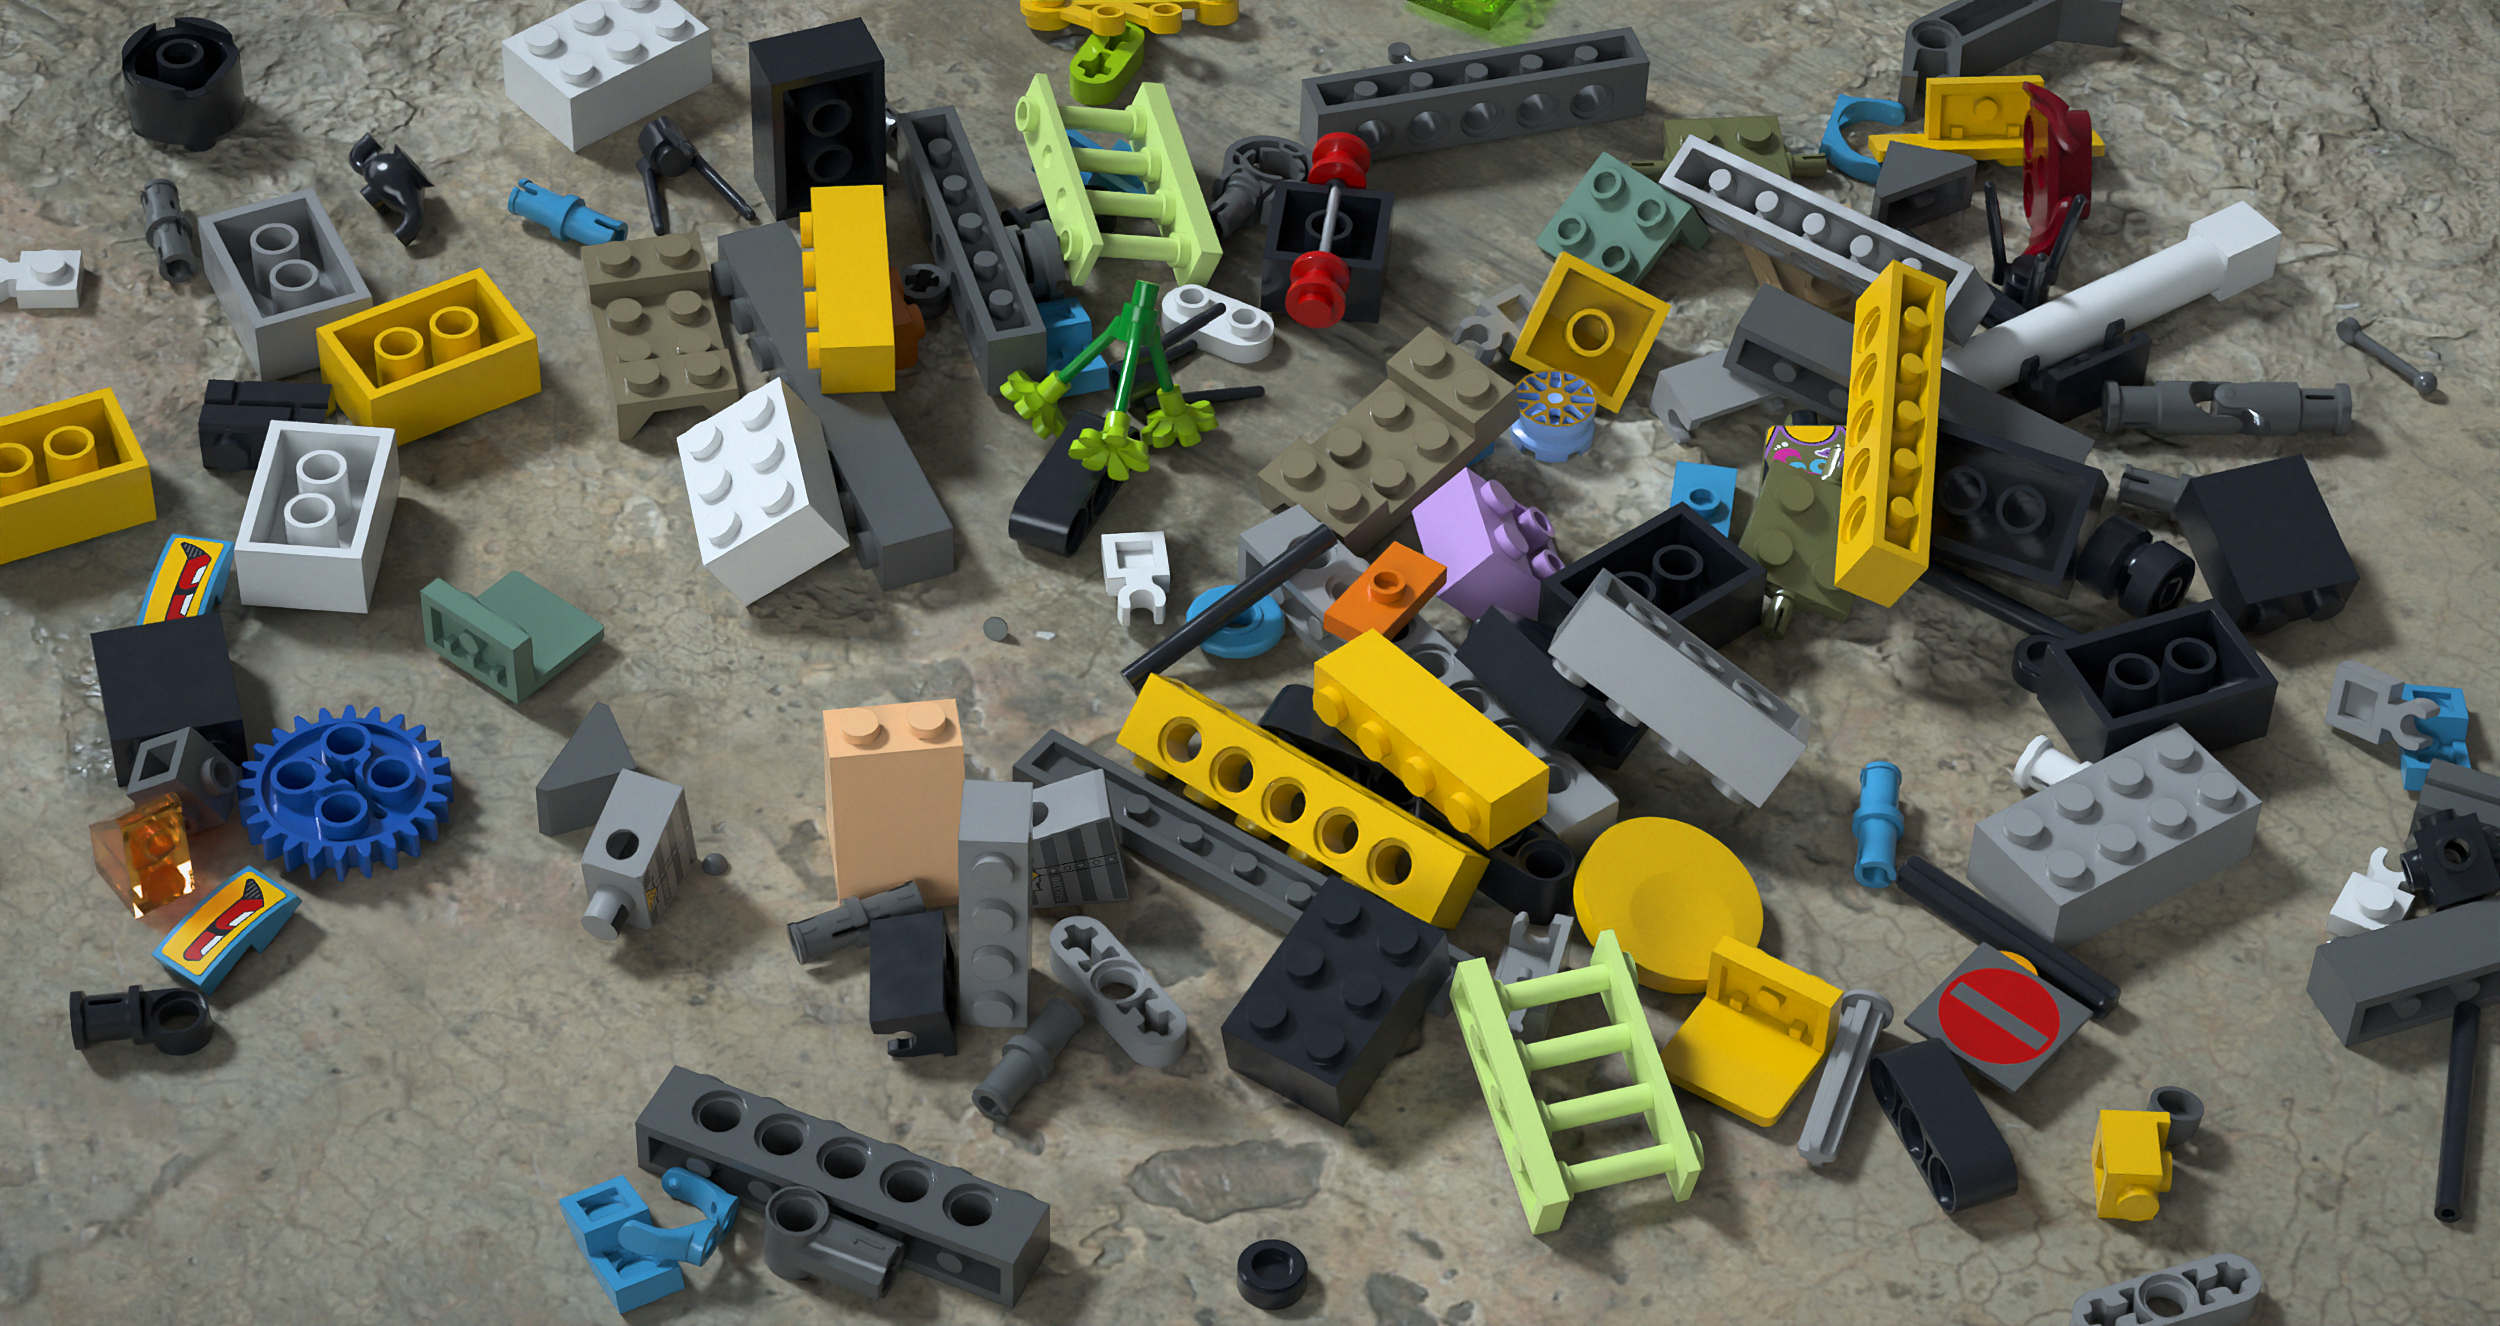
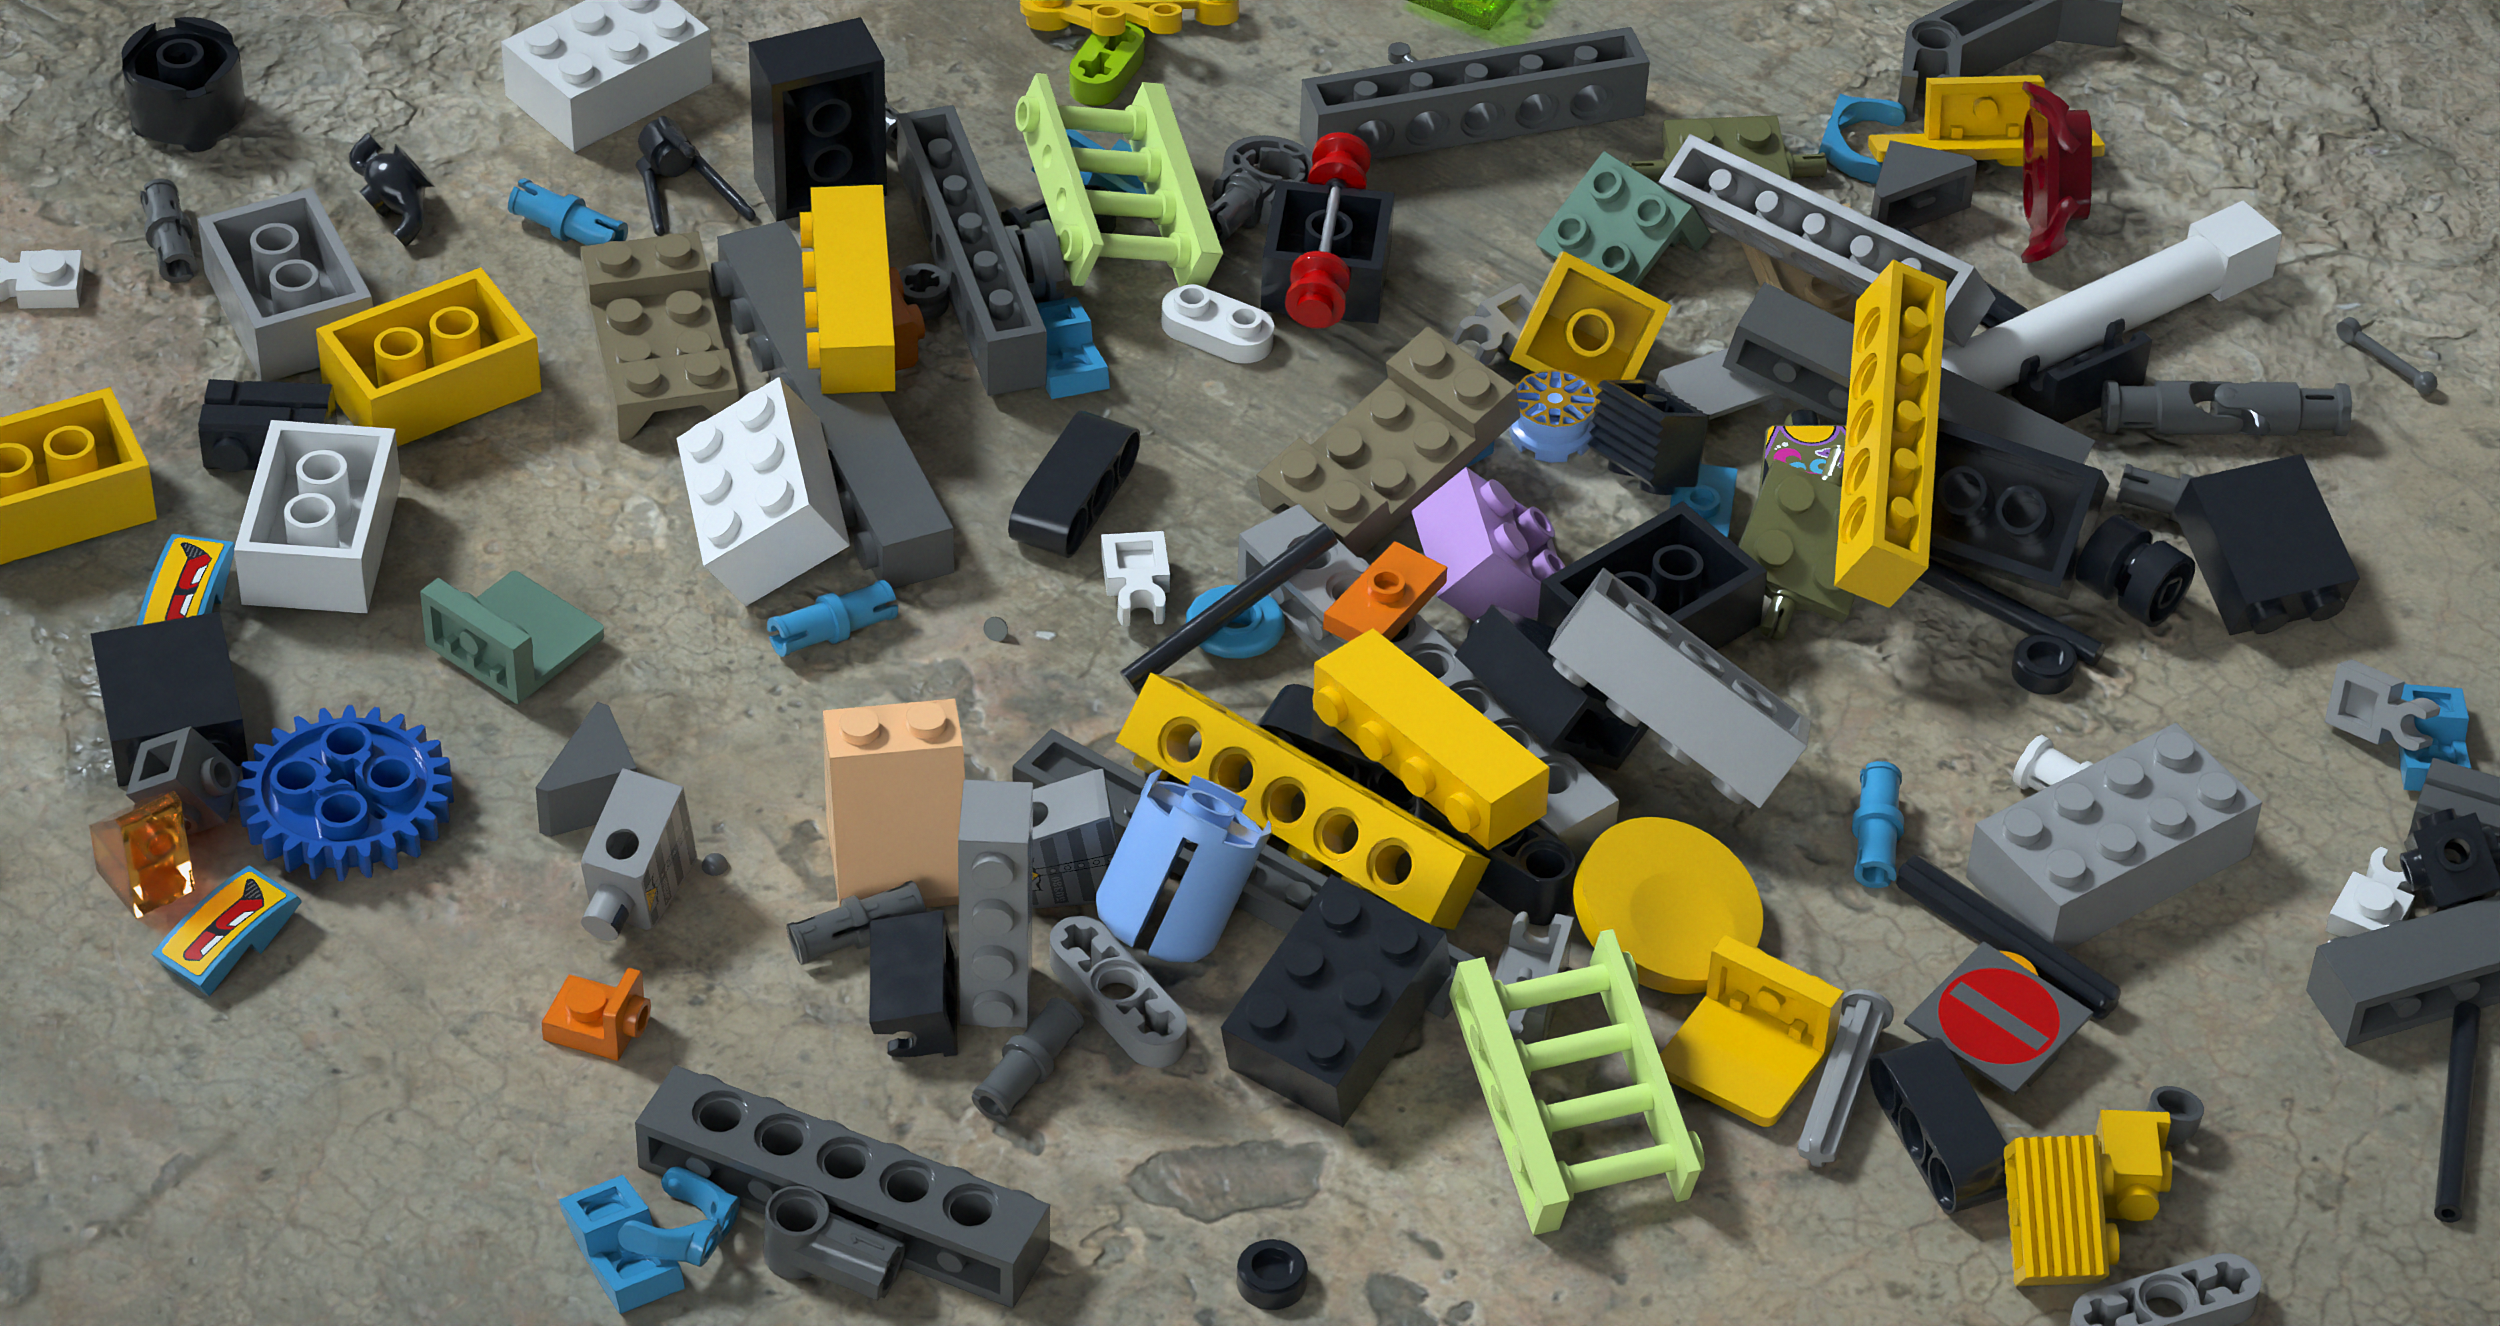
black connector [69,984,214,1056] -> none
lime plant [1000,279,1219,481] -> none
black plant [1109,303,1265,415] -> none
black plant [1984,180,2086,311] -> none
black brick [2037,598,2279,764] -> none
none -> orange bracket [542,967,651,1061]
none -> dark azure pin [767,580,898,657]
none -> light blue cylinder [1096,769,1271,962]
none -> black brick [1587,380,1710,495]
none -> yellow brick [2003,1134,2120,1286]

